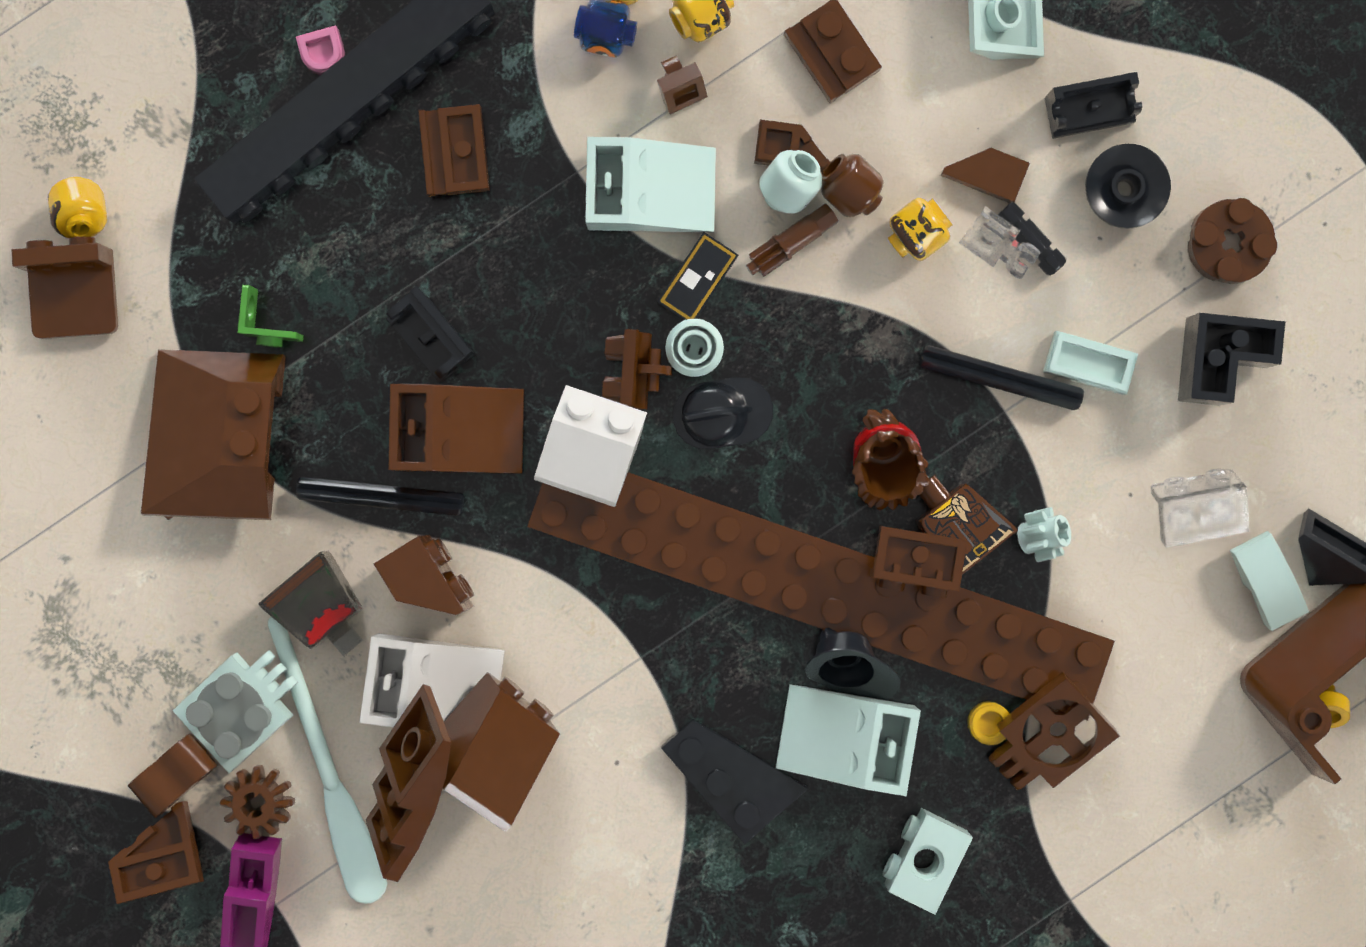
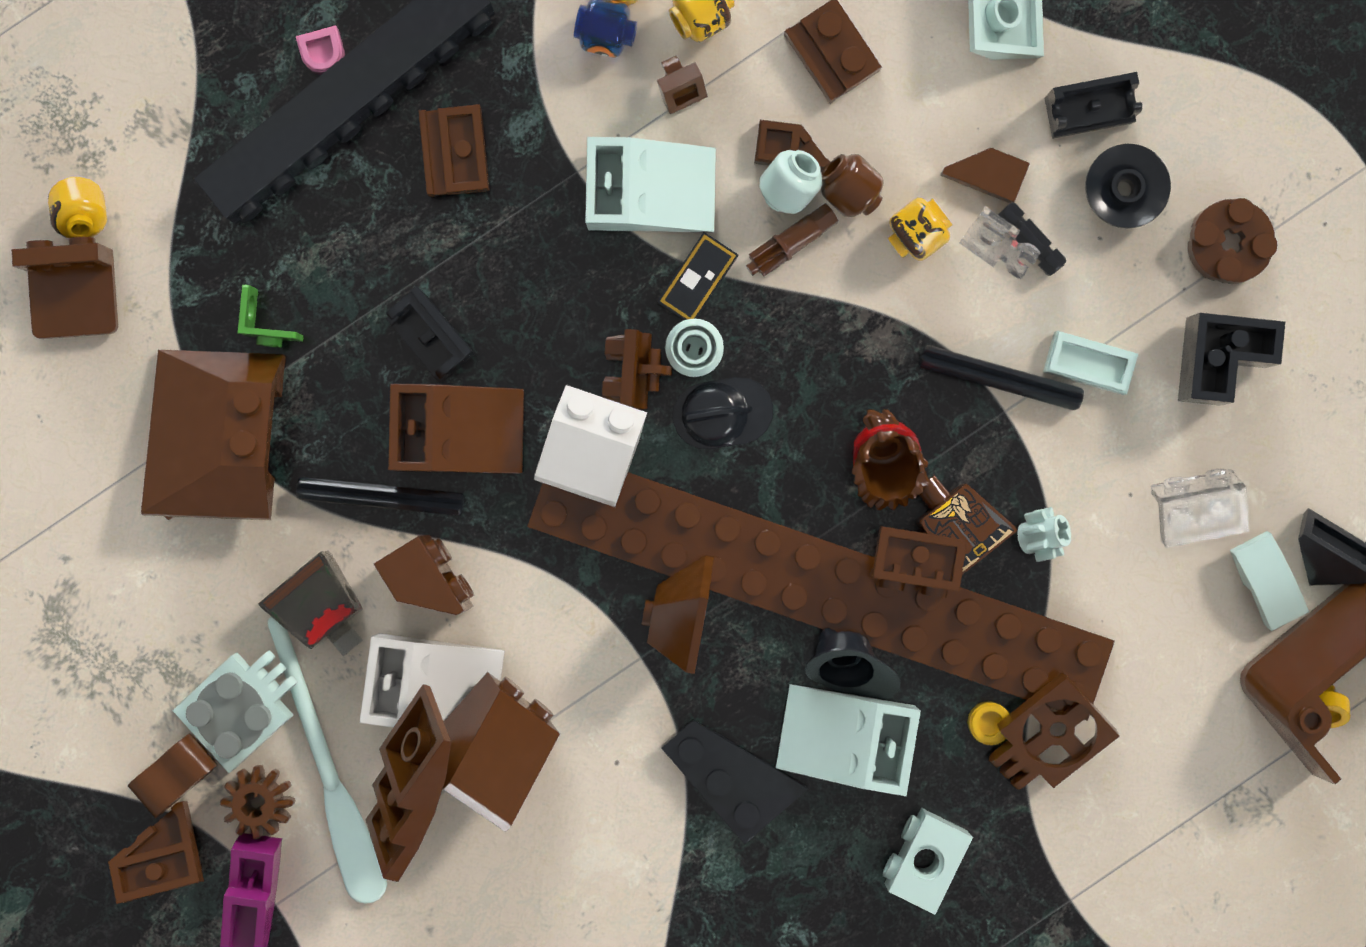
none -> reddish brown slope [642,556,714,674]

